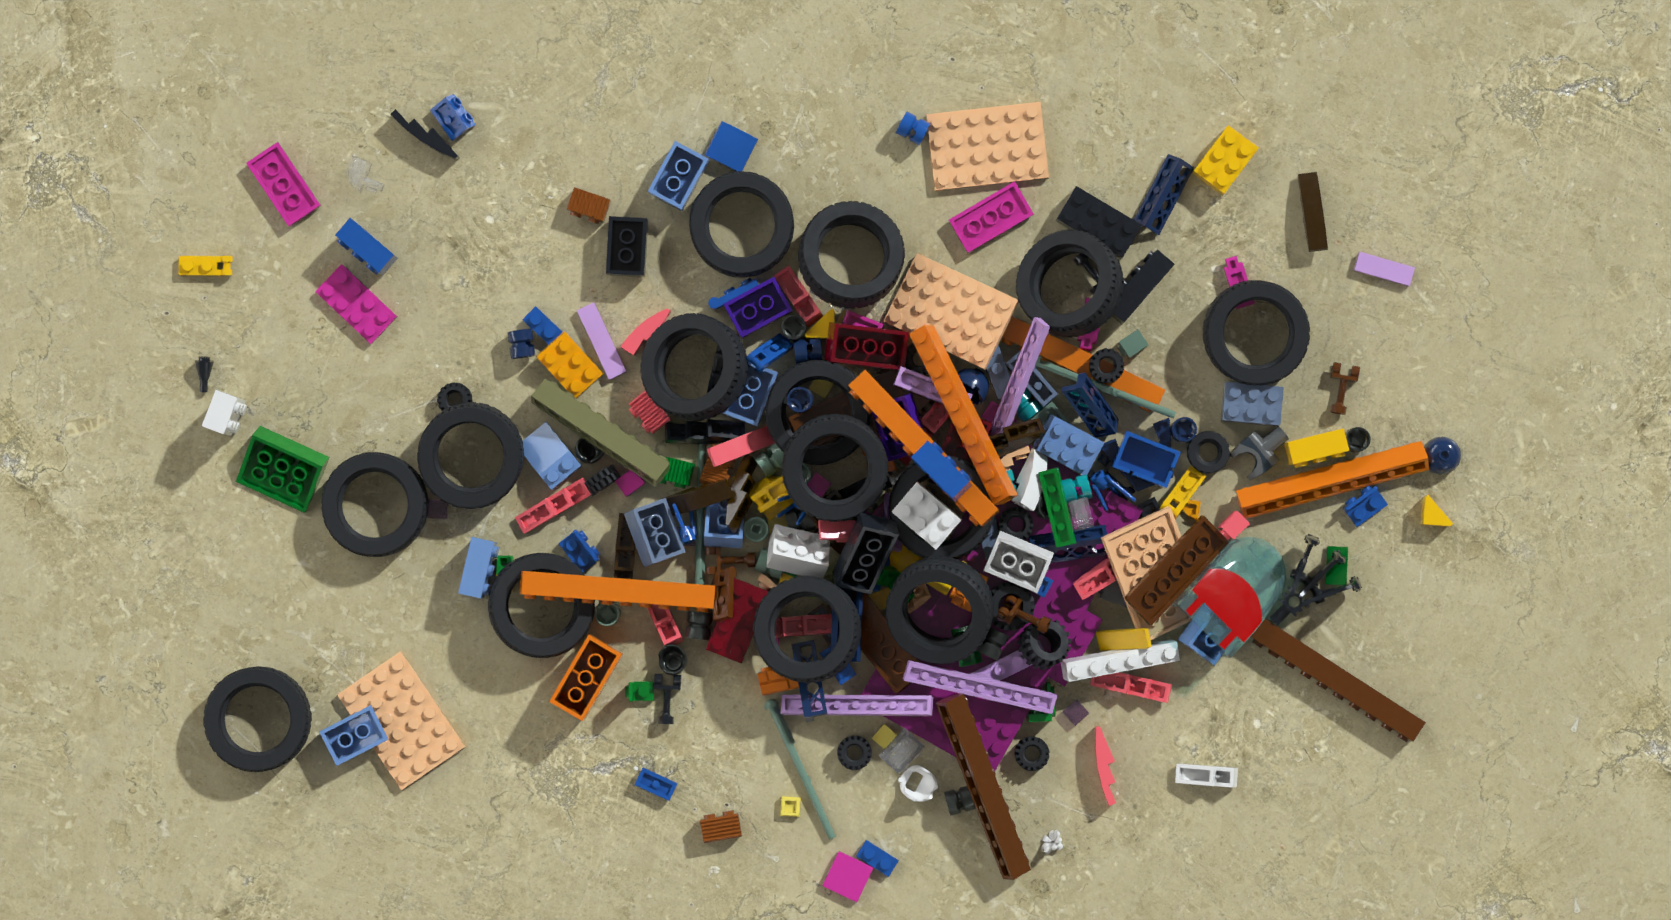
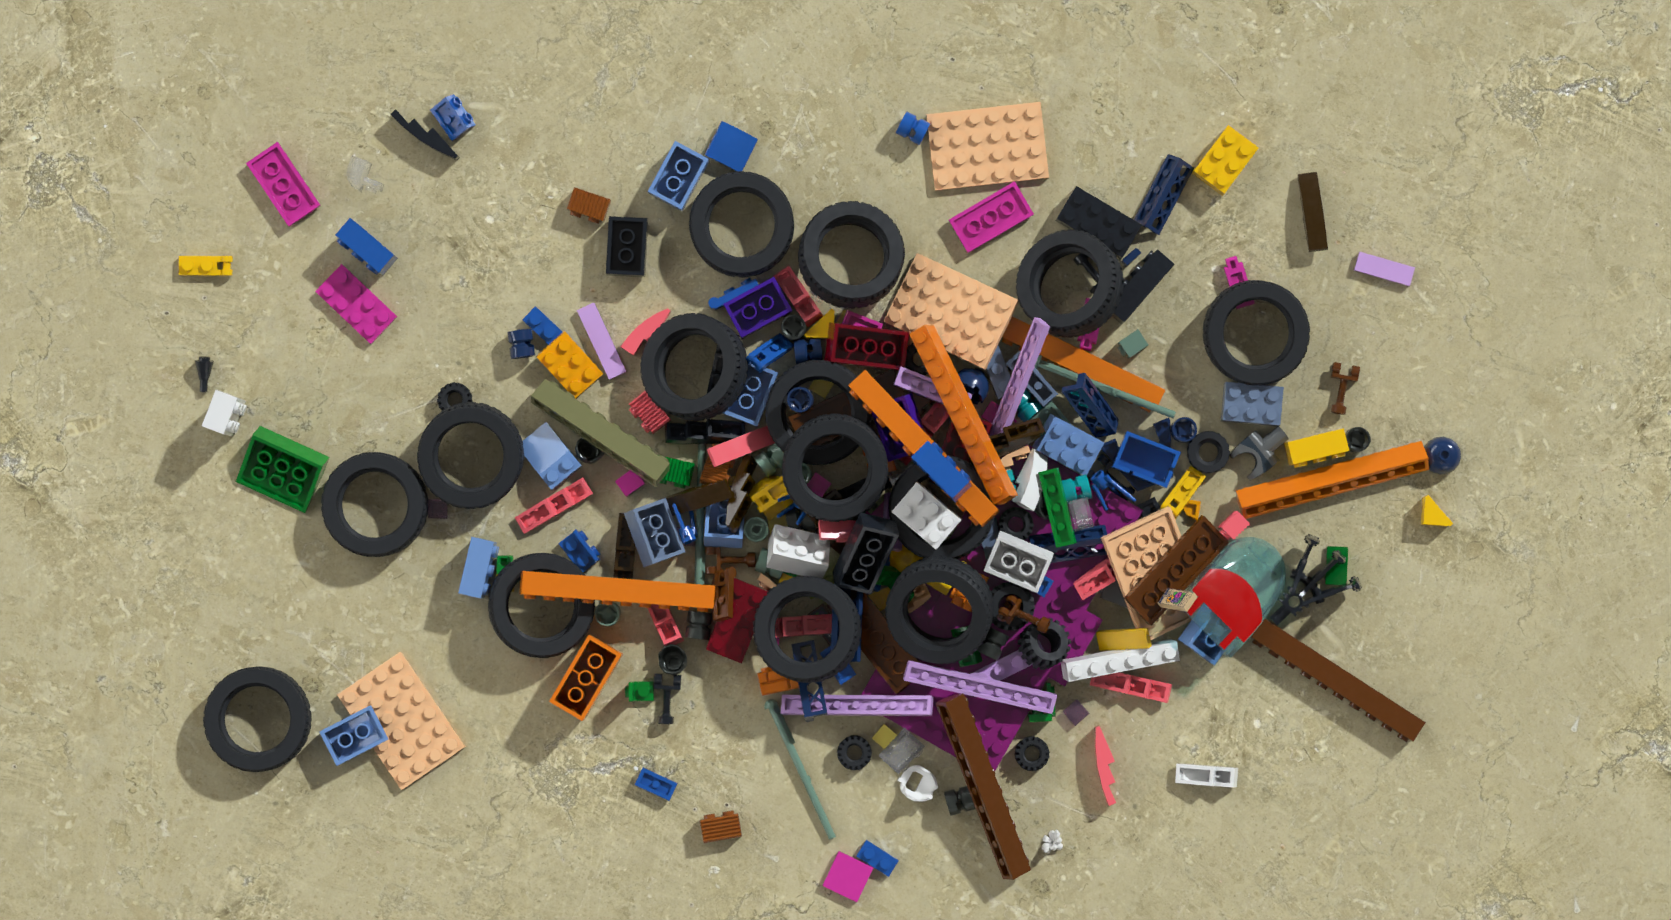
black tyre [584,464,621,496] -> none
light yellow tile [780,796,801,817] -> none
black tyre [1089,348,1124,383] -> none
blue bracket [1343,486,1388,527] -> none
none -> dark blue tile [1121,248,1141,267]
none -> tile [1158,588,1197,612]

